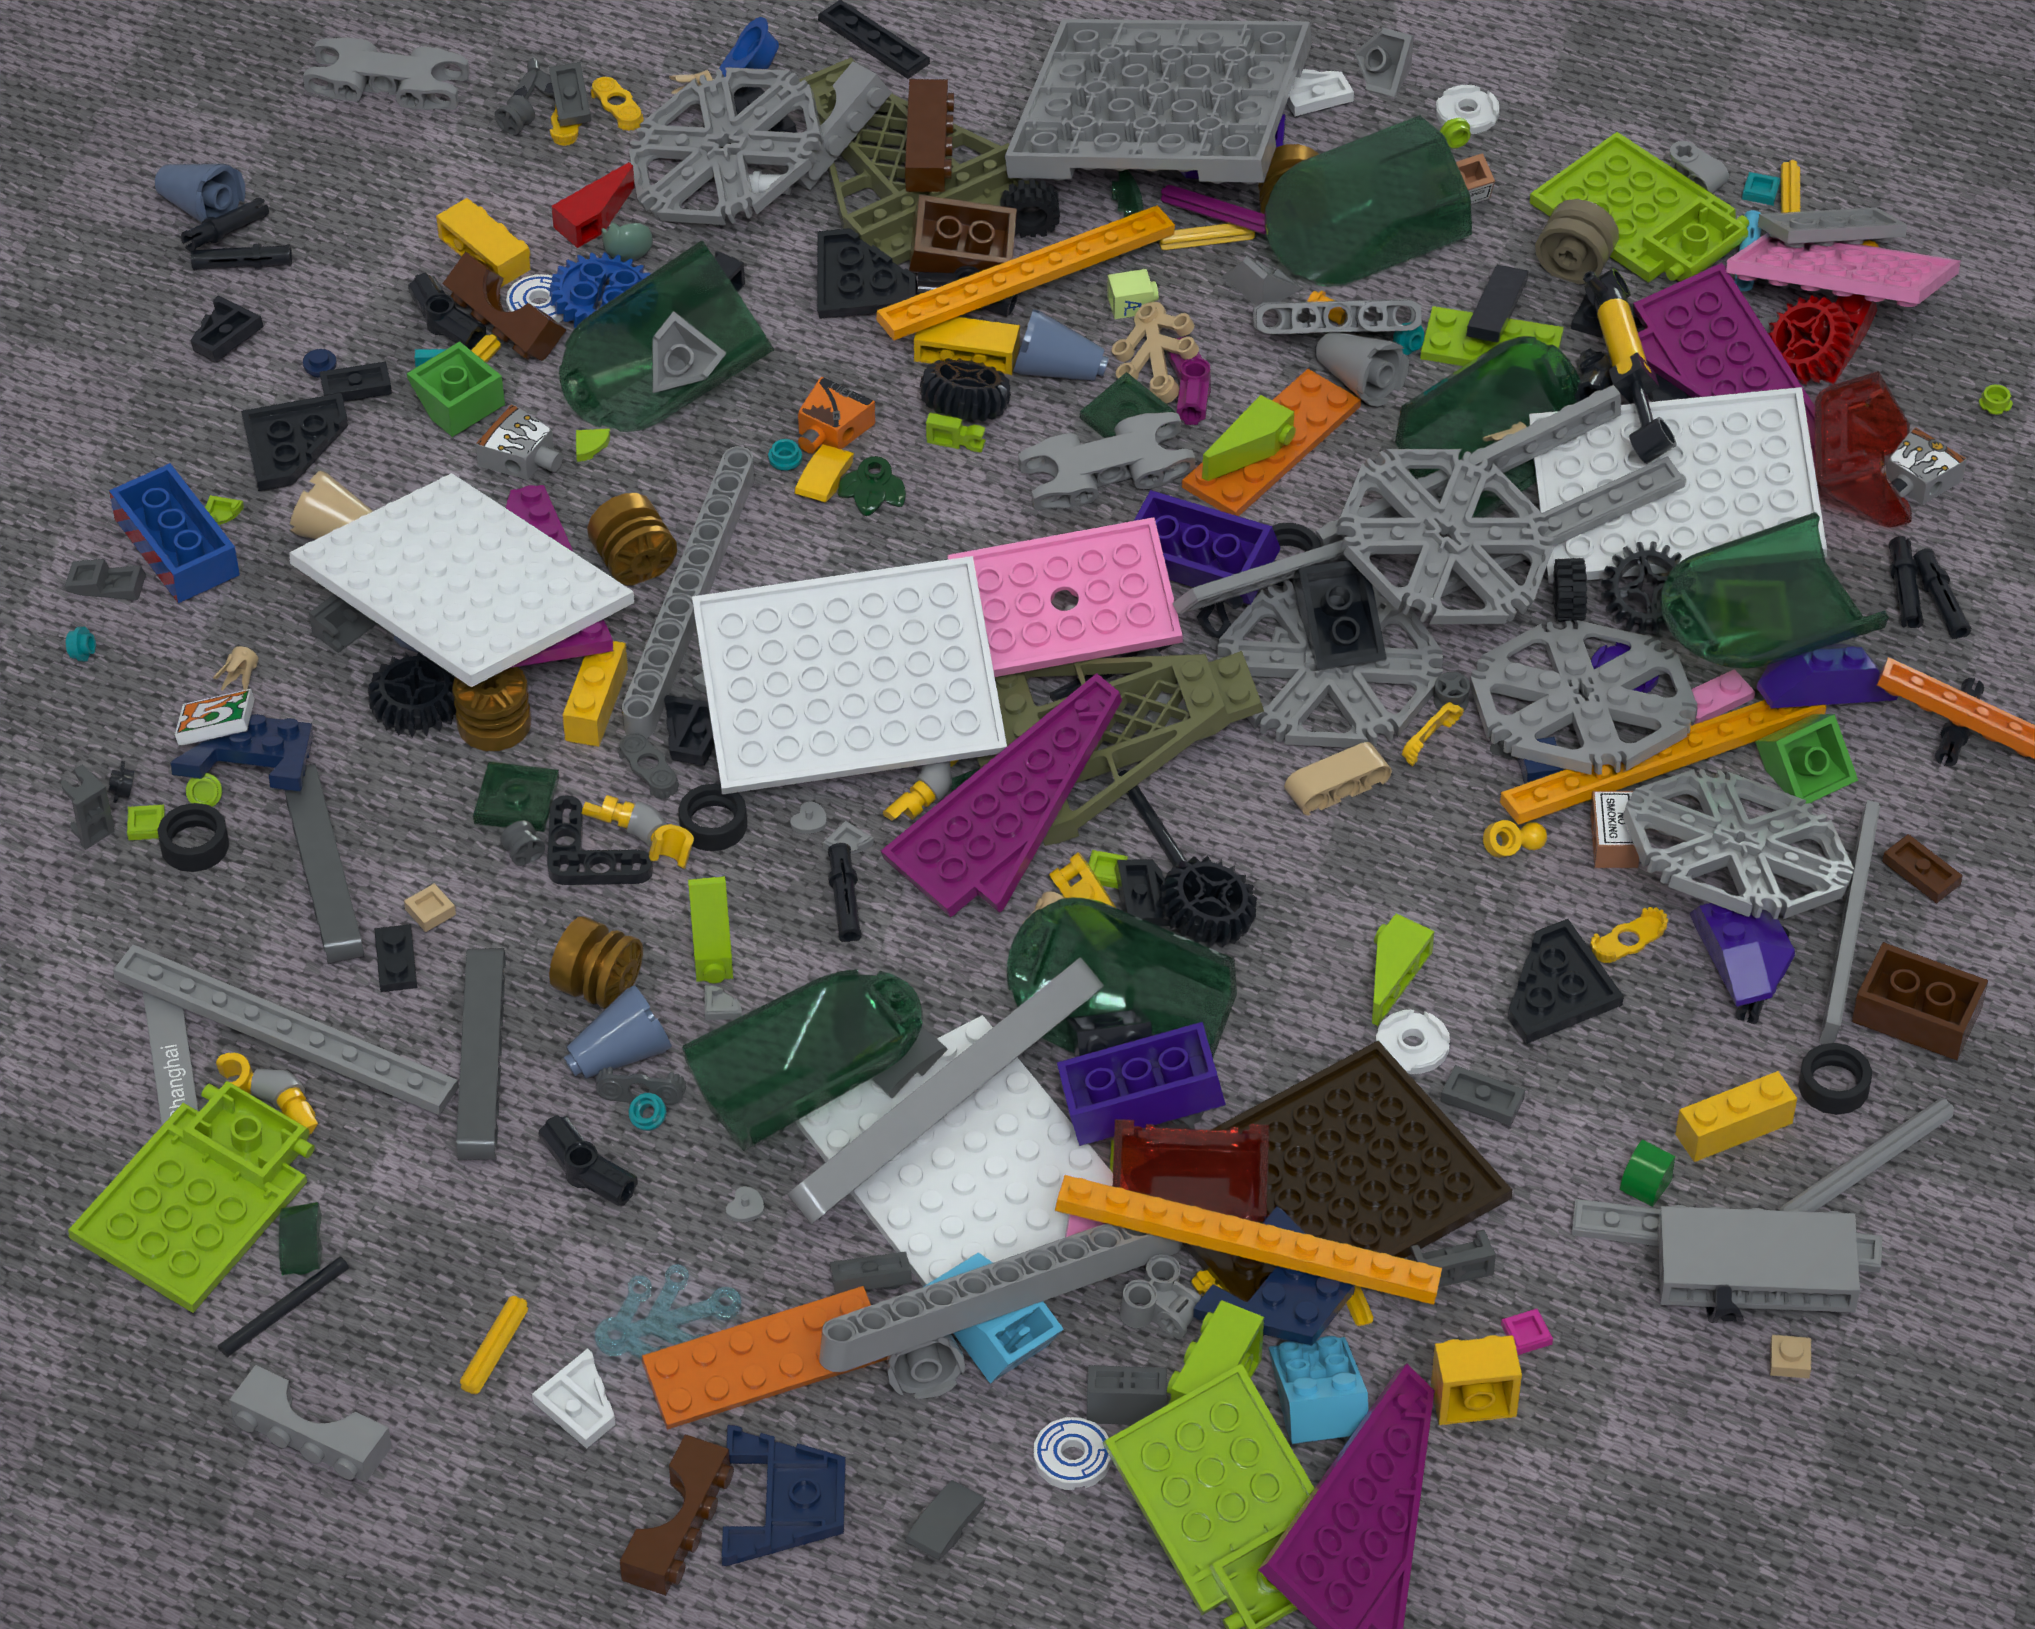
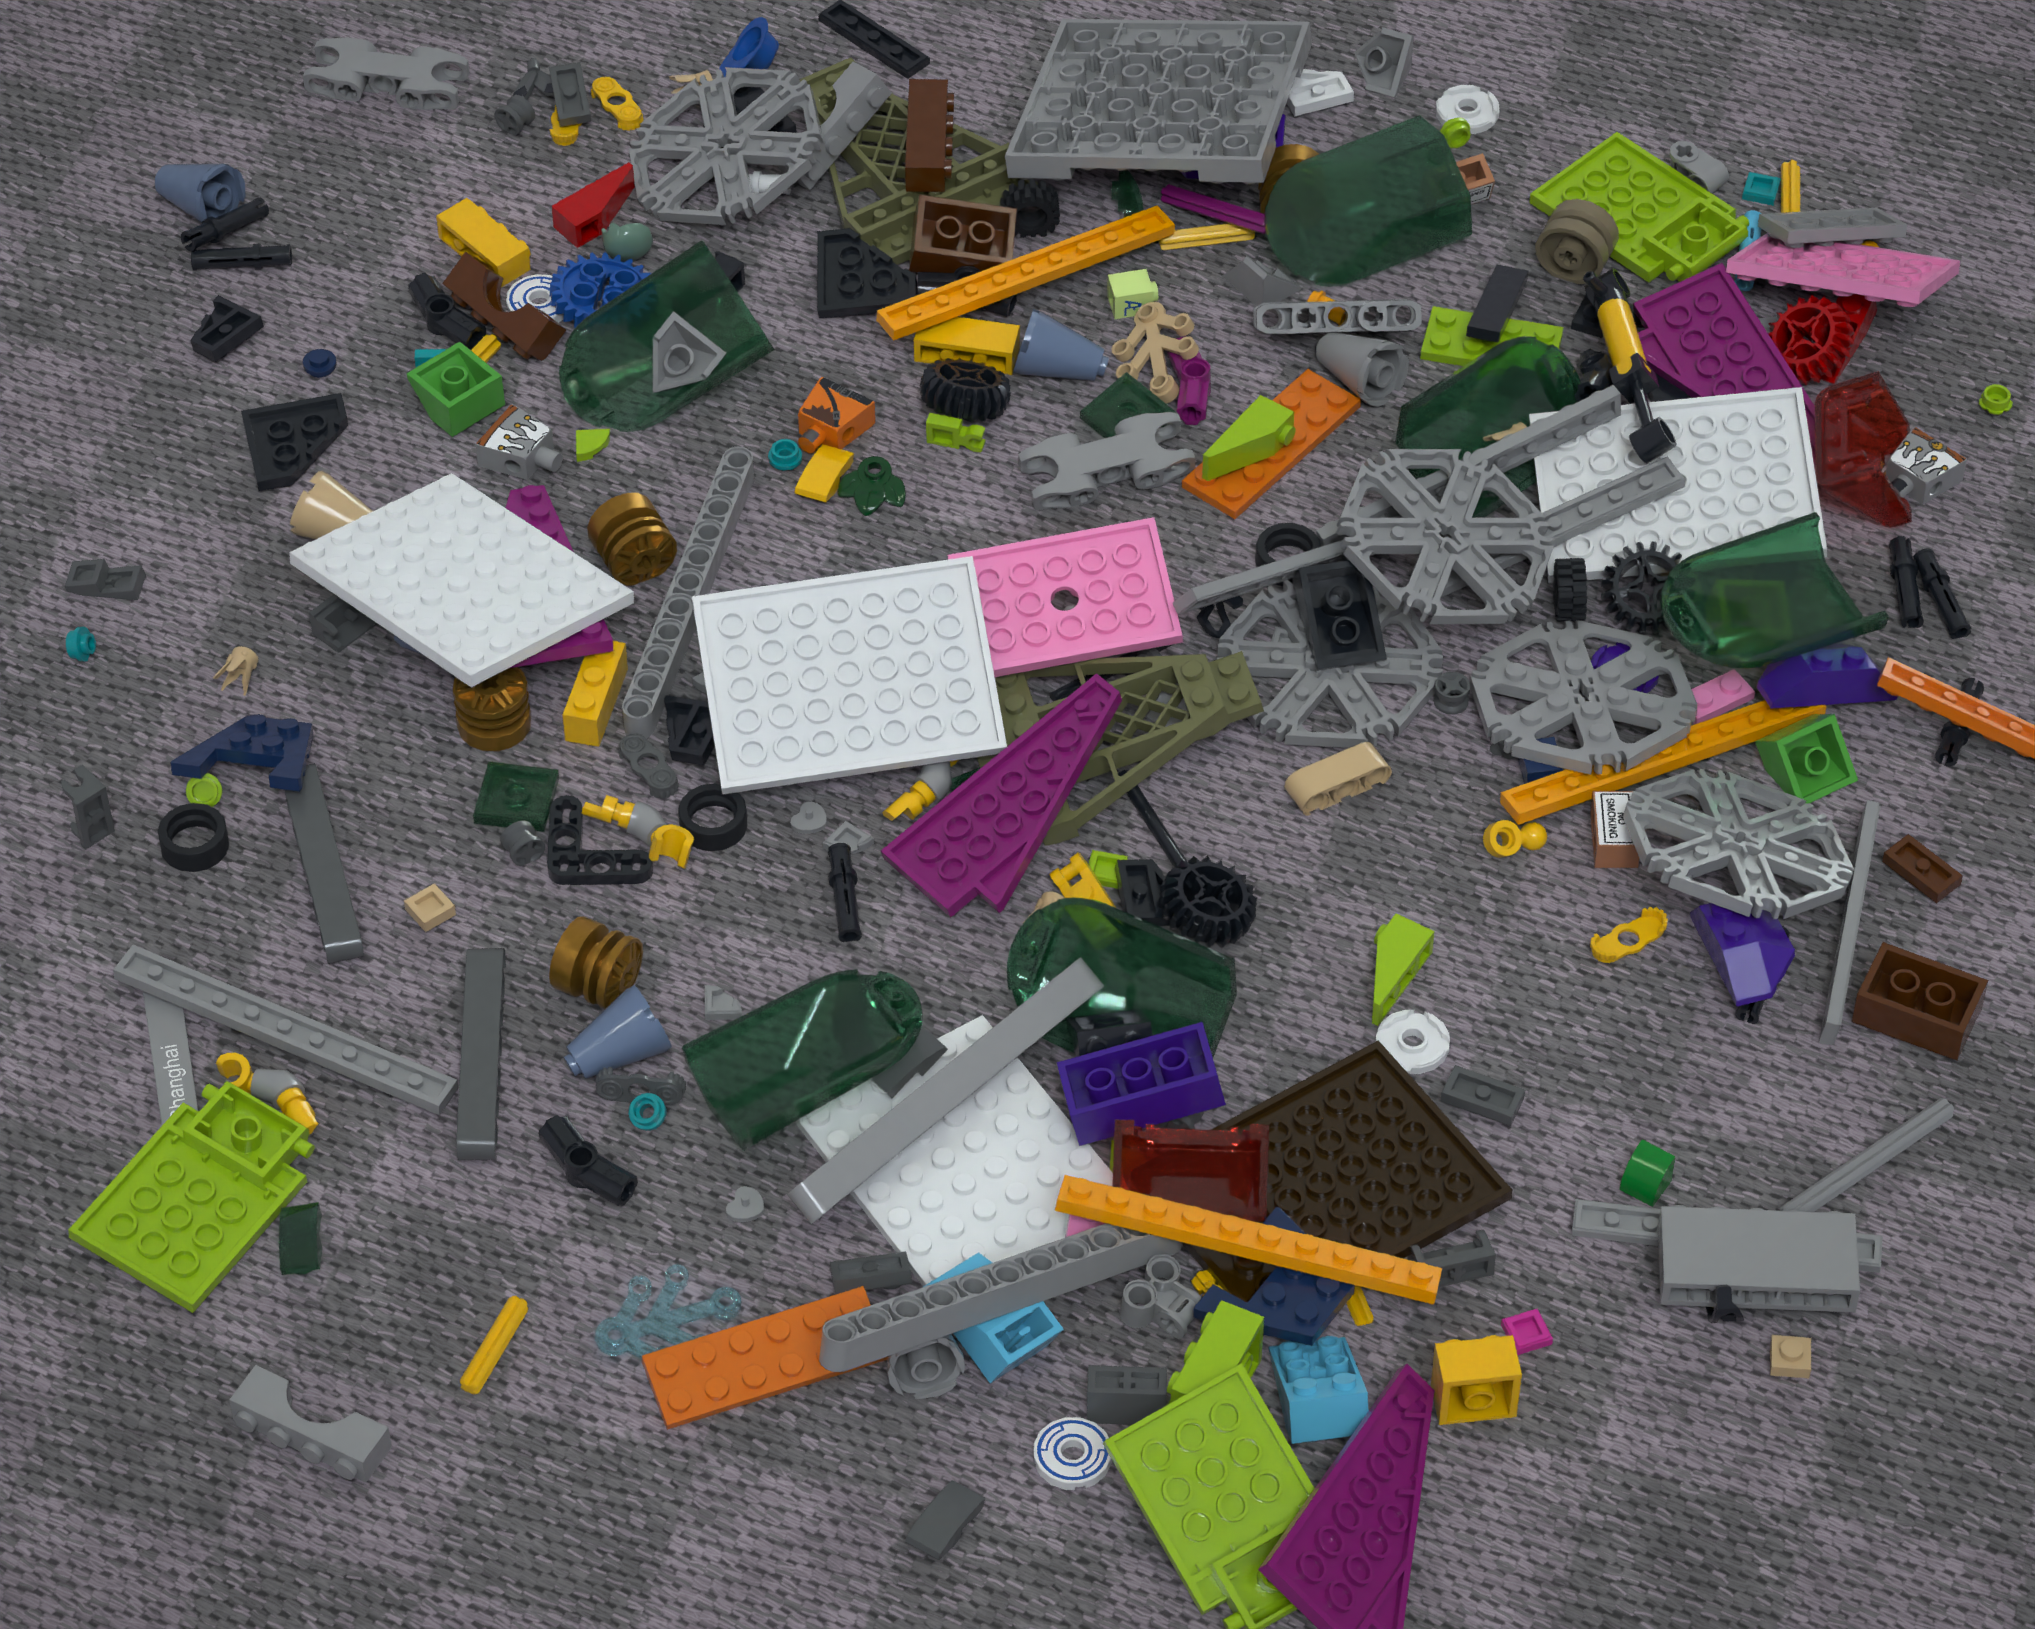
black plate [108,761,134,803] -> none
blue brick [109,463,240,603] -> none
lime tile [127,804,165,840] -> none
white tile [175,689,255,746] -> none
lime tile [205,495,244,525] -> none
black bar [218,1256,349,1358] -> none
black plate [320,361,392,402] -> none
black gear [368,652,456,738] -> none
black plate [374,924,418,992] -> none
white wing [532,1348,616,1449] -> none
reddish brown arch [620,1434,734,1596] -> none
lime slope [688,876,733,983] -> none
dark blue wing [722,1425,846,1566] -> none
dark purple brick [1134,490,1281,605] -> none
teal plate [1393,322,1424,355] -> none
yellow piece [1402,702,1464,767] -> none
black plate [1508,919,1624,1044] -> none
yellow brick [1675,1071,1797,1162] -> none
black tyre [1798,1043,1872,1115] -> none

